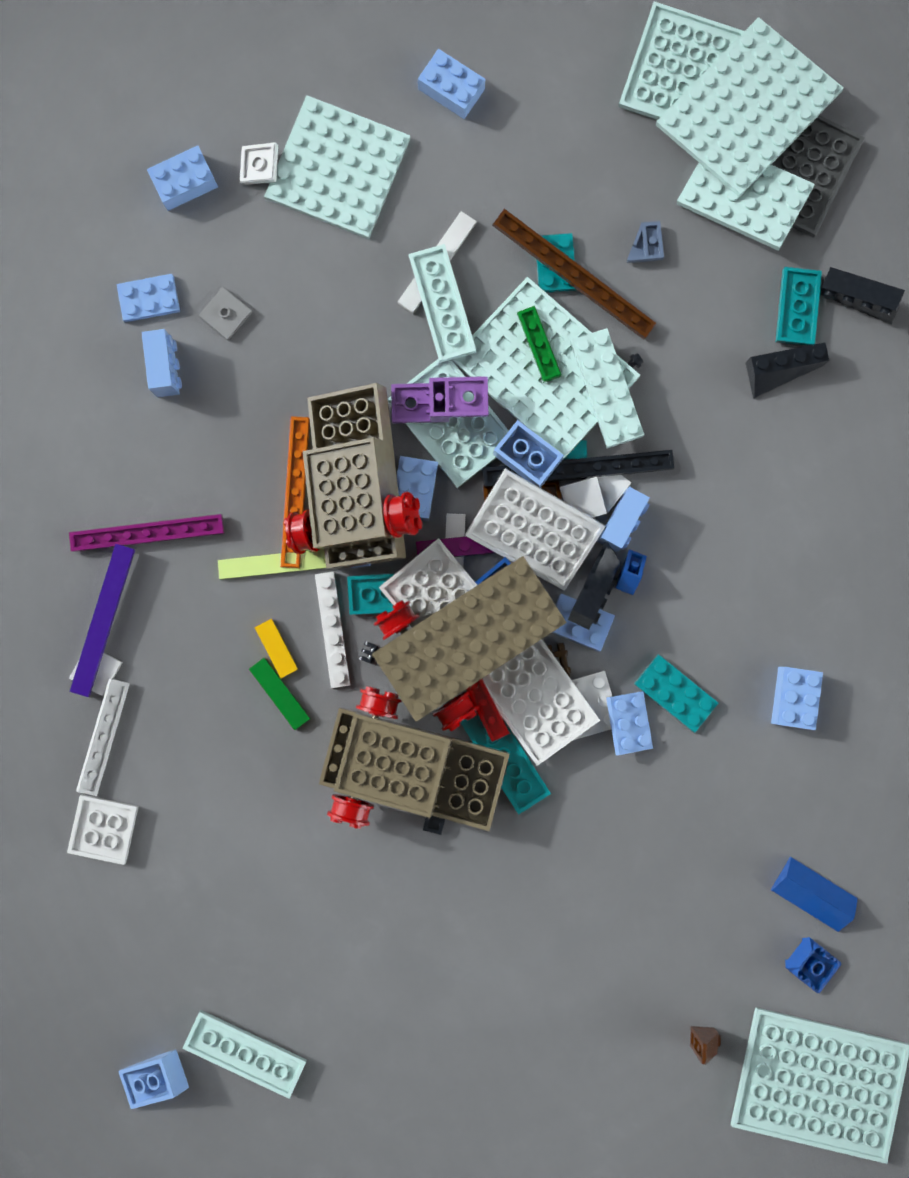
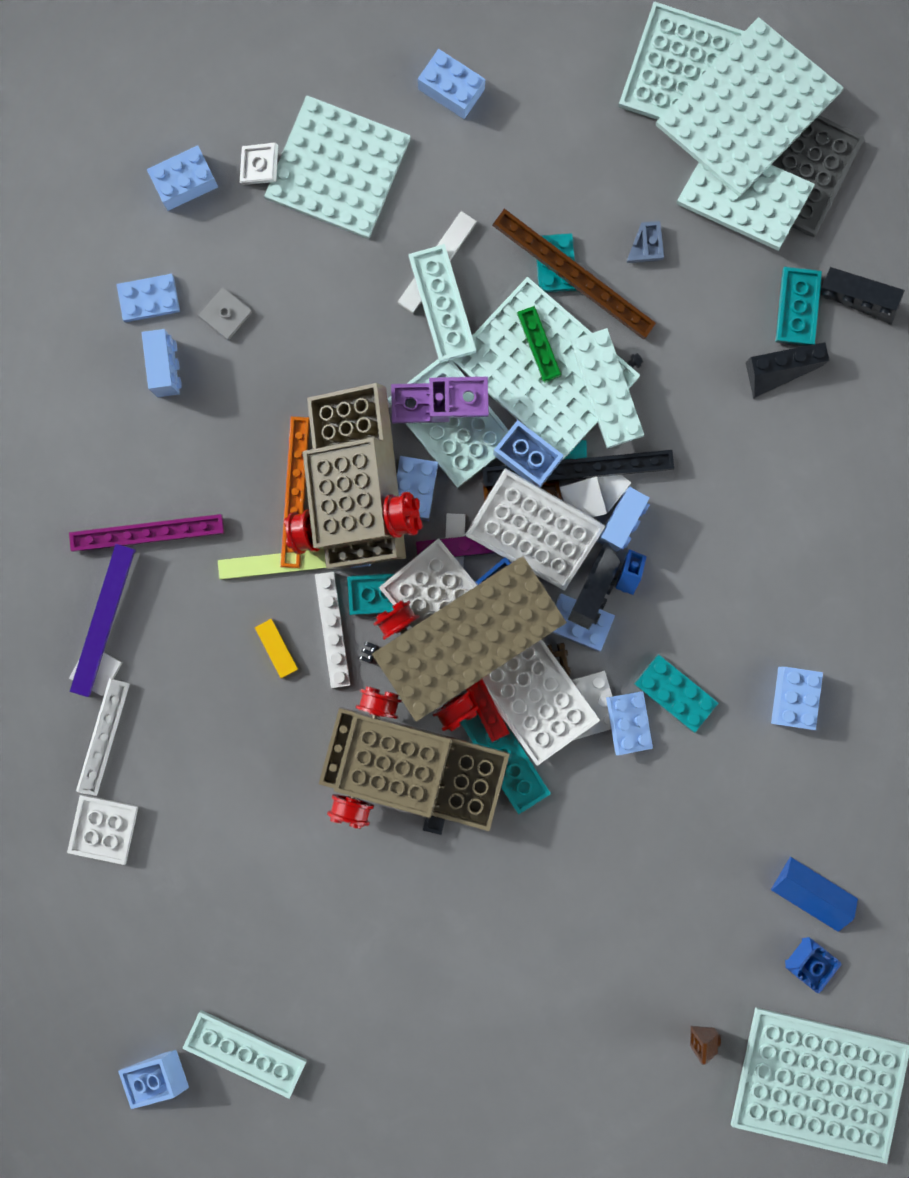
green tile [249,657,311,731] -> none

